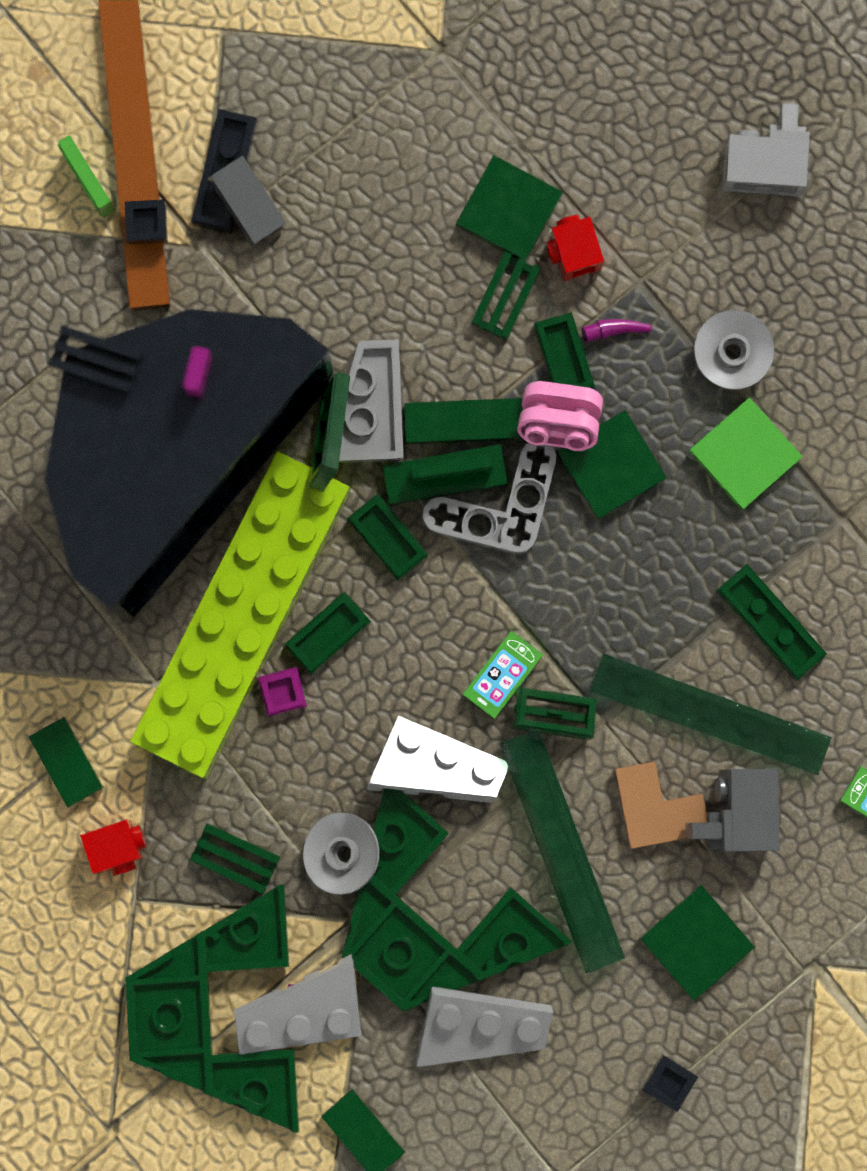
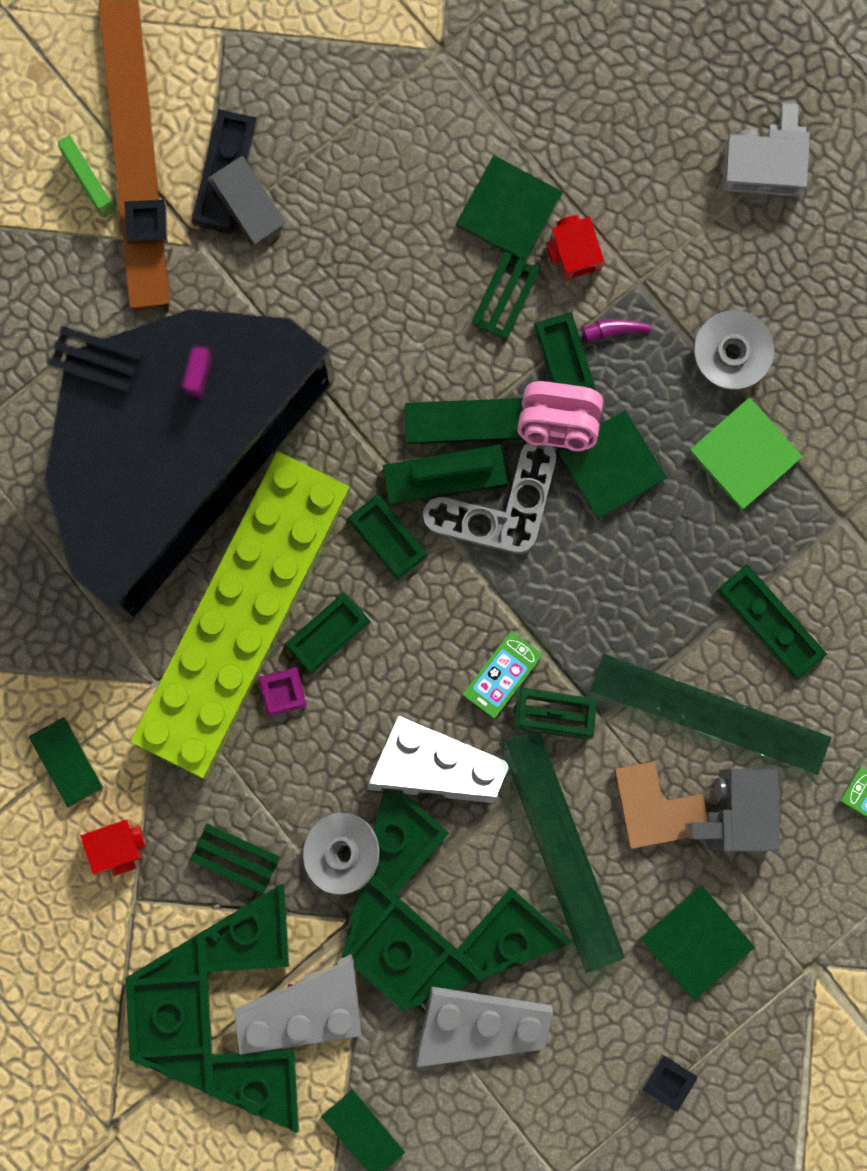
dark green tile [309,372,350,492] -> none
light grey wing [339,340,404,463] -> none

